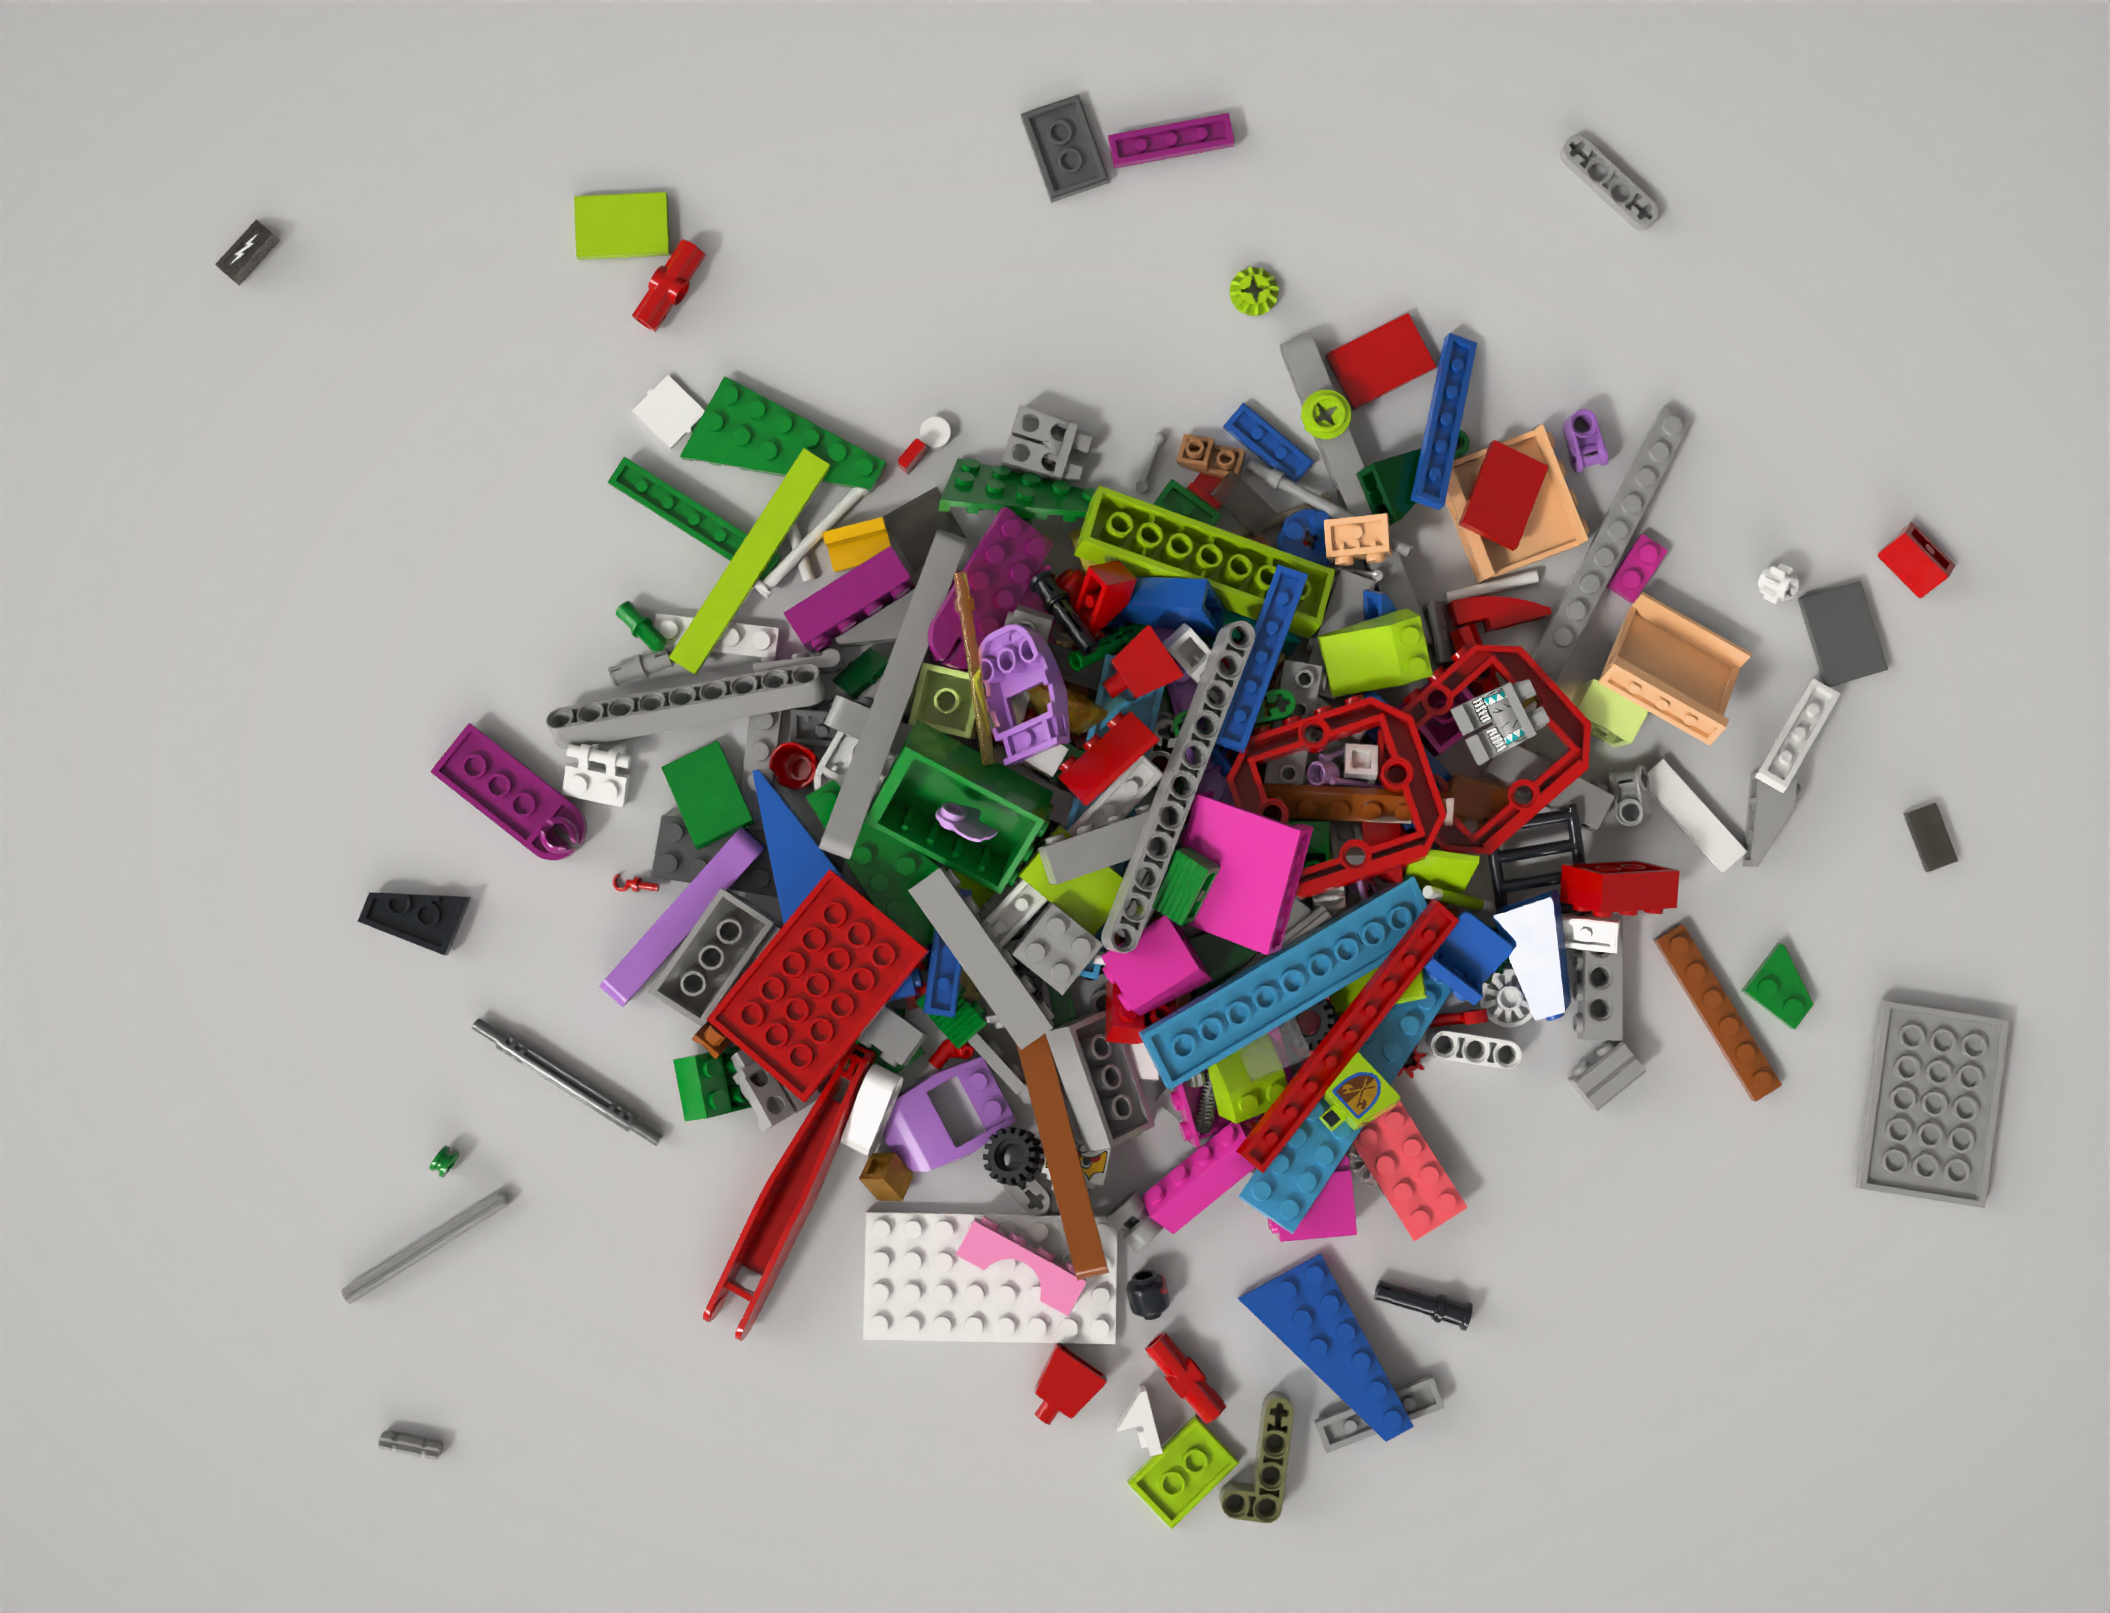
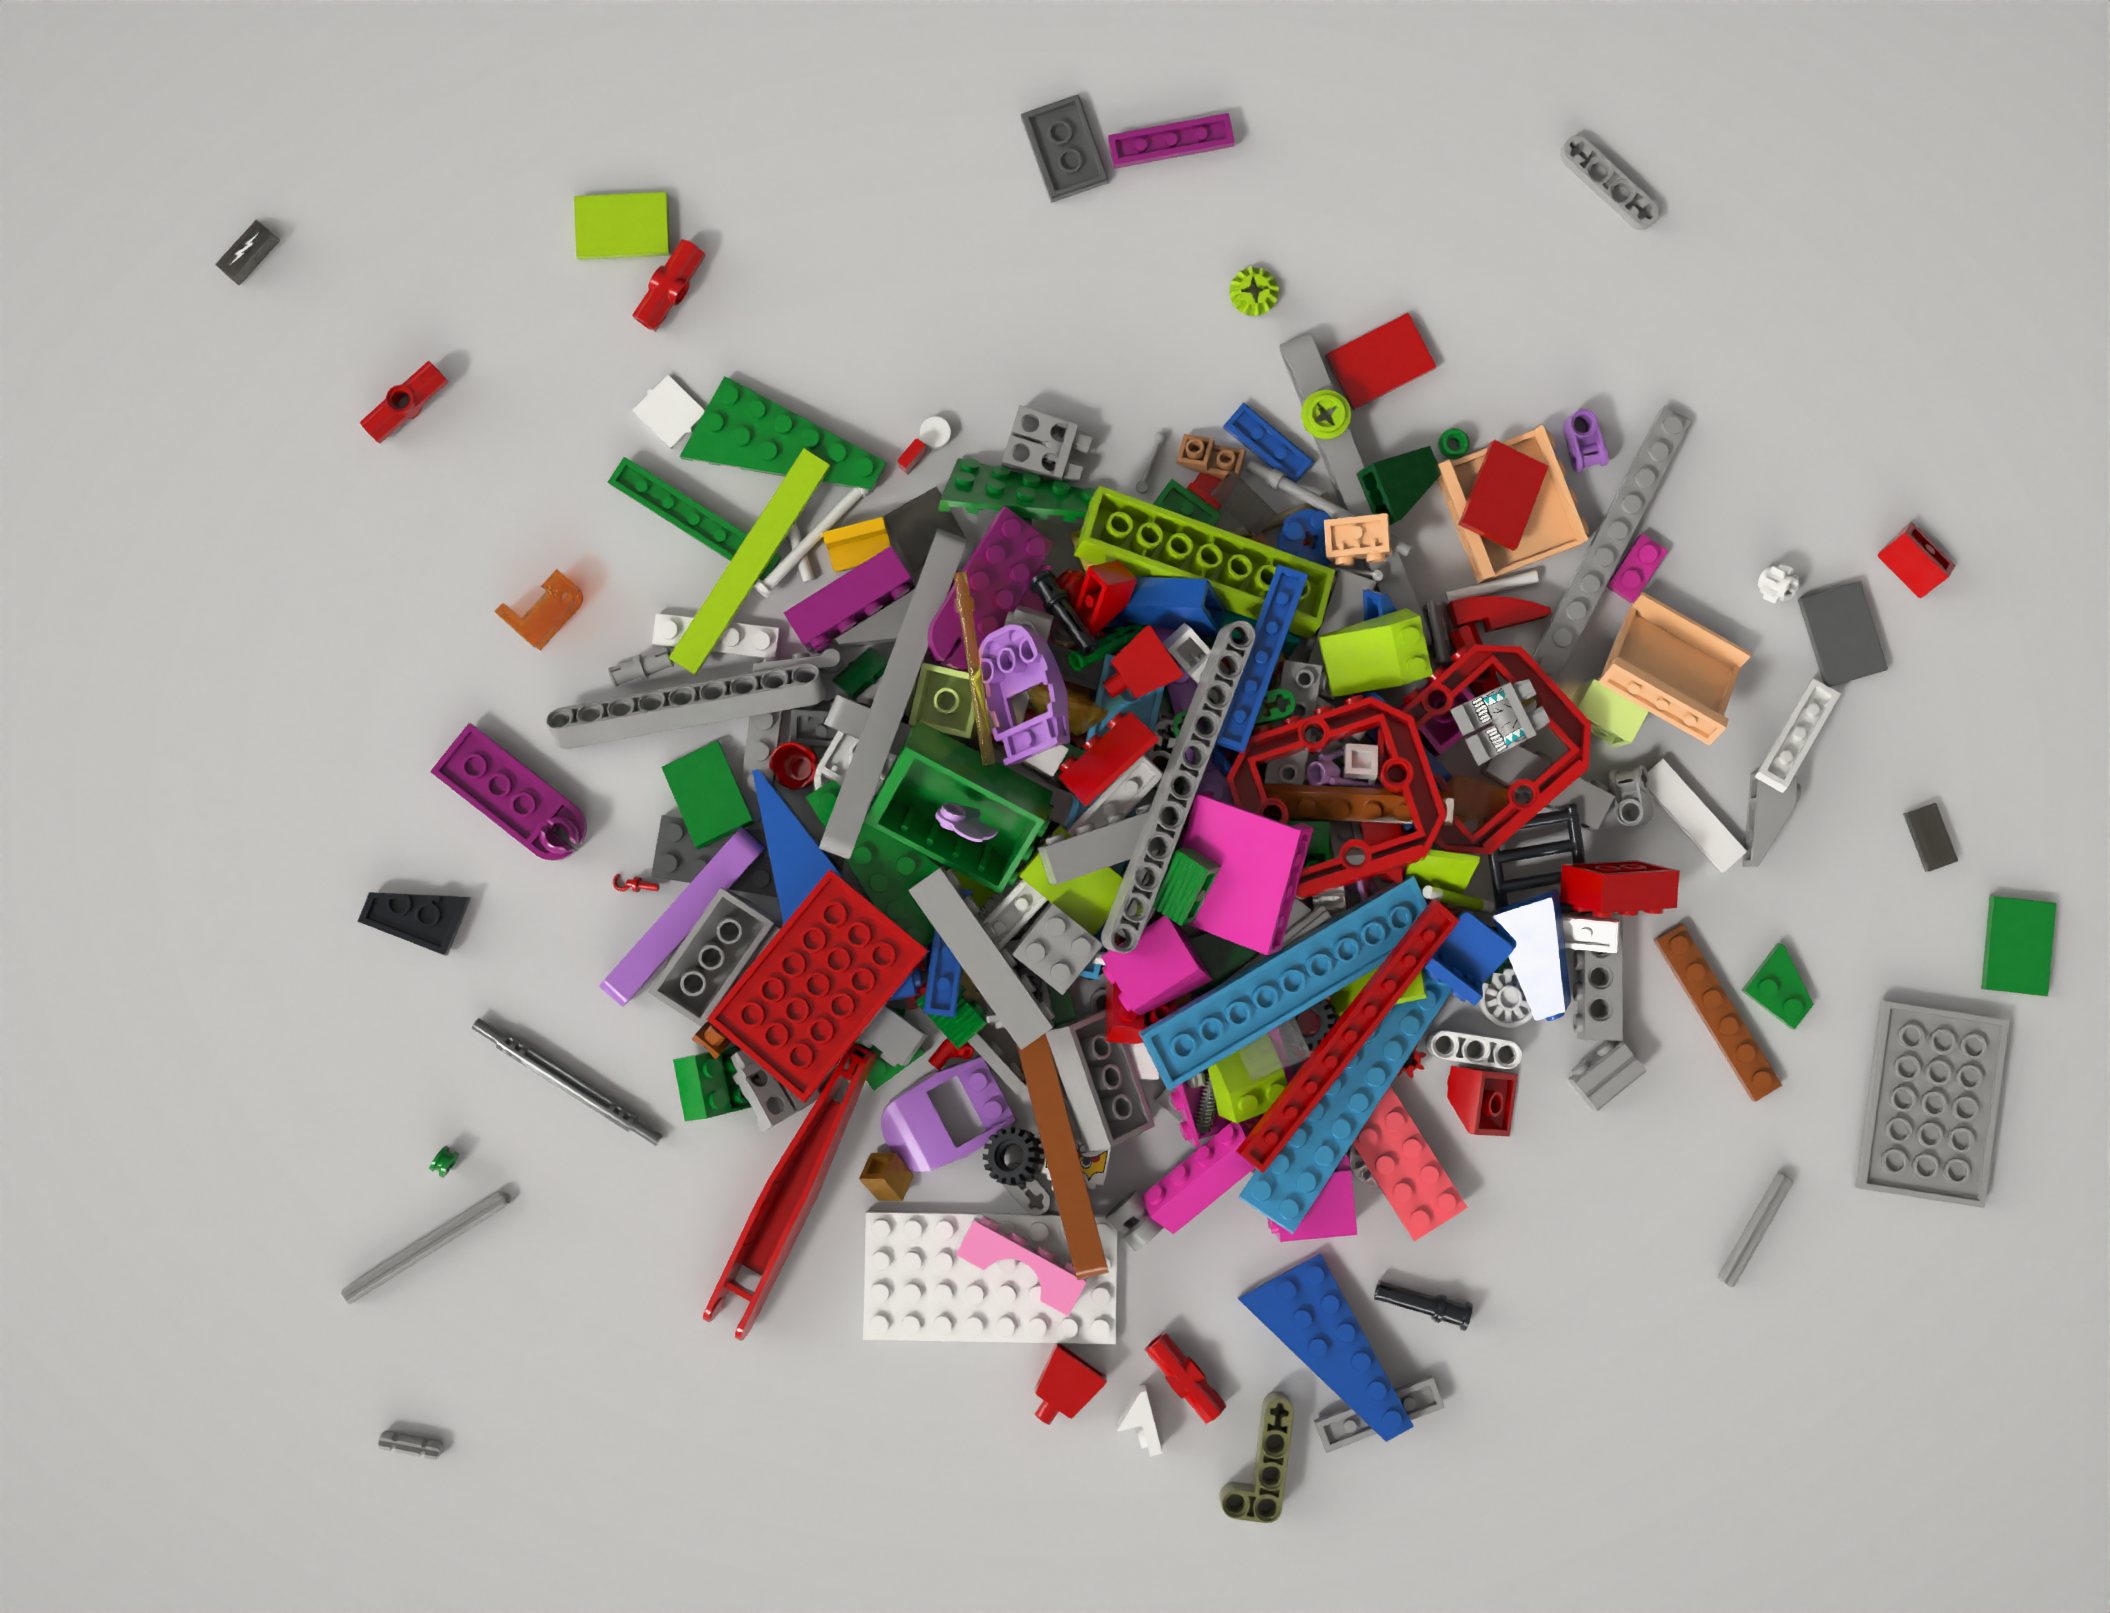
white plate [562,743,632,807] -> none
green axle [616,601,667,653] -> none
white beam [841,1063,904,1157] -> none
black head [1126,1270,1170,1320] -> none
lime tile [1127,1415,1240,1529] -> none
torso [1319,1052,1401,1132] -> none
blue plate [1411,333,1477,510] -> none
red bar [1429,1008,1488,1028] -> none
none -> red piece [359,360,449,444]
none -> clear orange piece [494,569,583,651]
none -> red slope [1447,1066,1518,1137]
none -> light grey axle [1718,1173,1793,1287]
none -> green tile [1981,896,2056,996]

